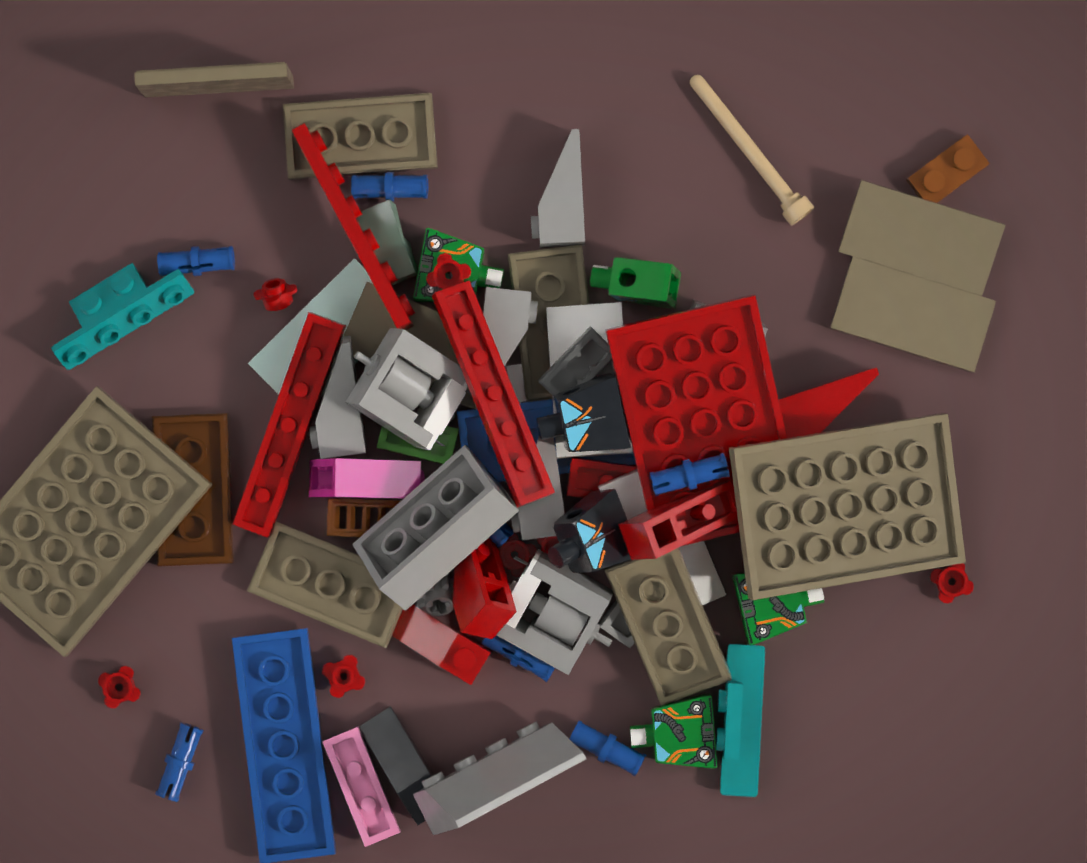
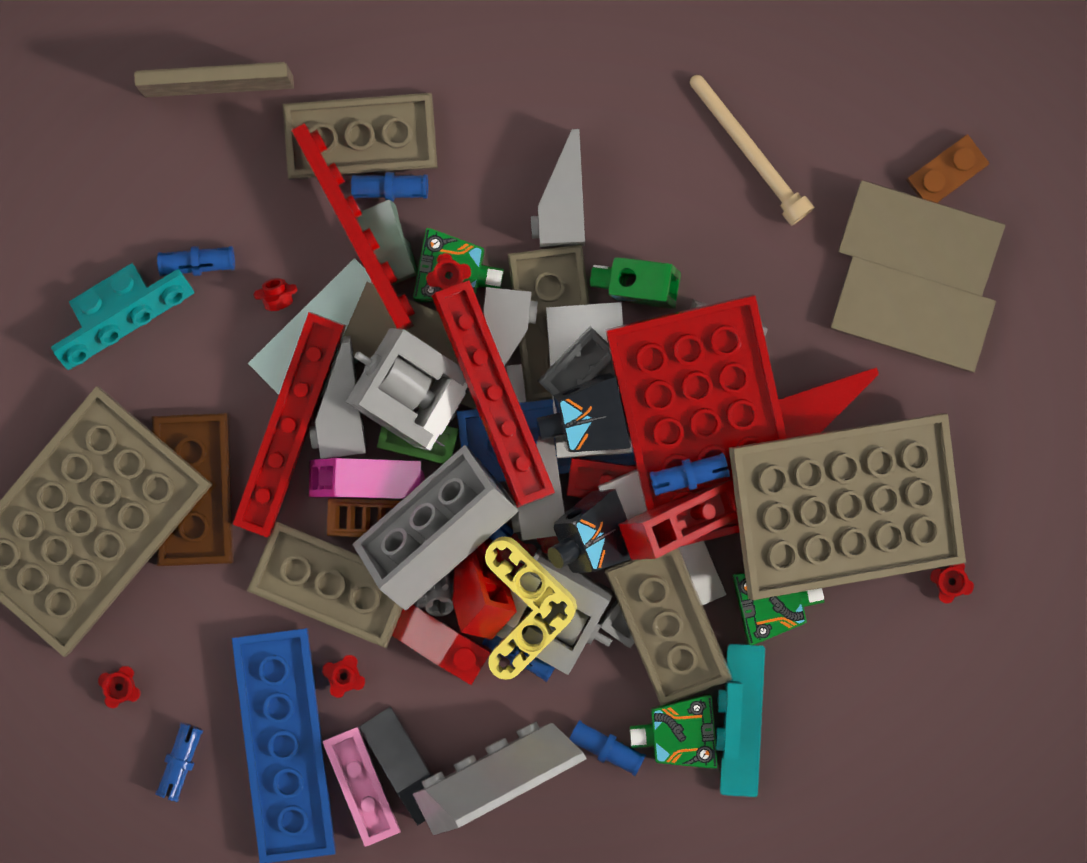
none -> light yellow beam [485,536,577,680]

